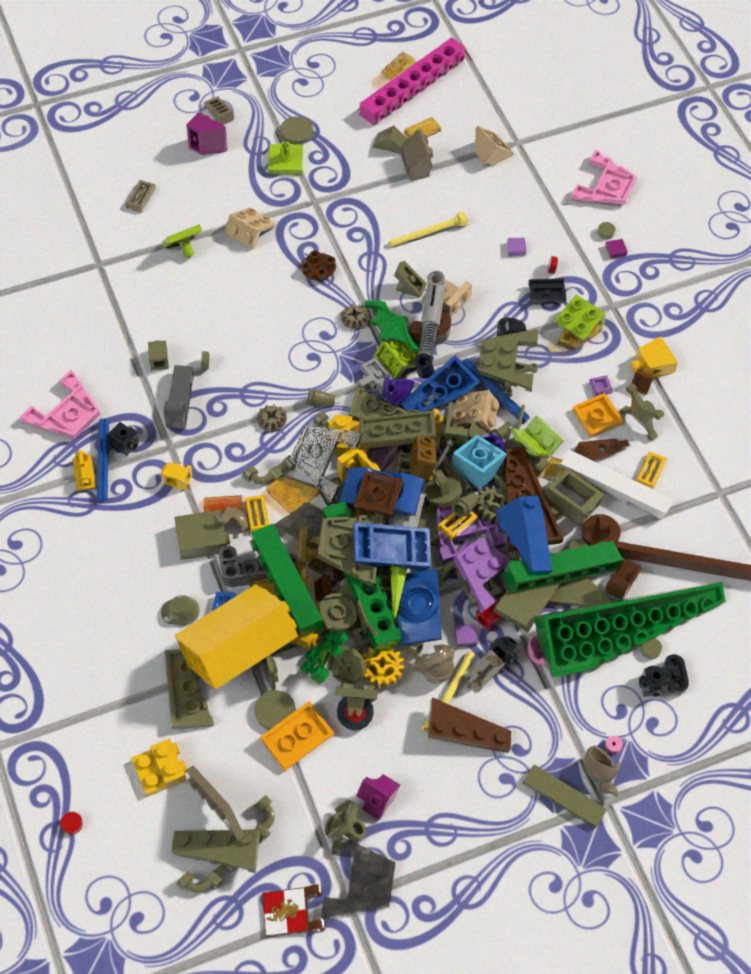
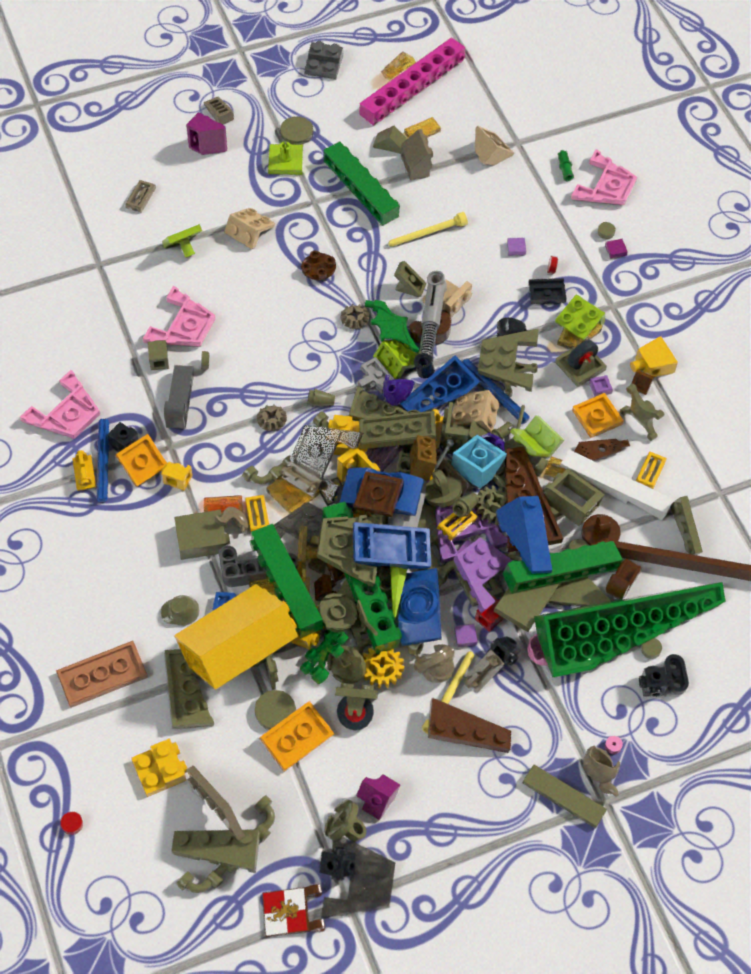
none -> nougat tile [56,641,148,708]
none -> light orange tile [115,434,167,487]
none -> bright pink wing [143,286,215,346]
none -> dark tan hinge [281,461,322,497]
none -> dark grey plate [305,41,343,79]
none -> black brick [319,847,356,880]
none -> green brick [323,141,400,226]
none -> olive plate [555,340,607,387]
none -> green axle [558,150,574,181]
none -> olive wing [670,496,703,555]

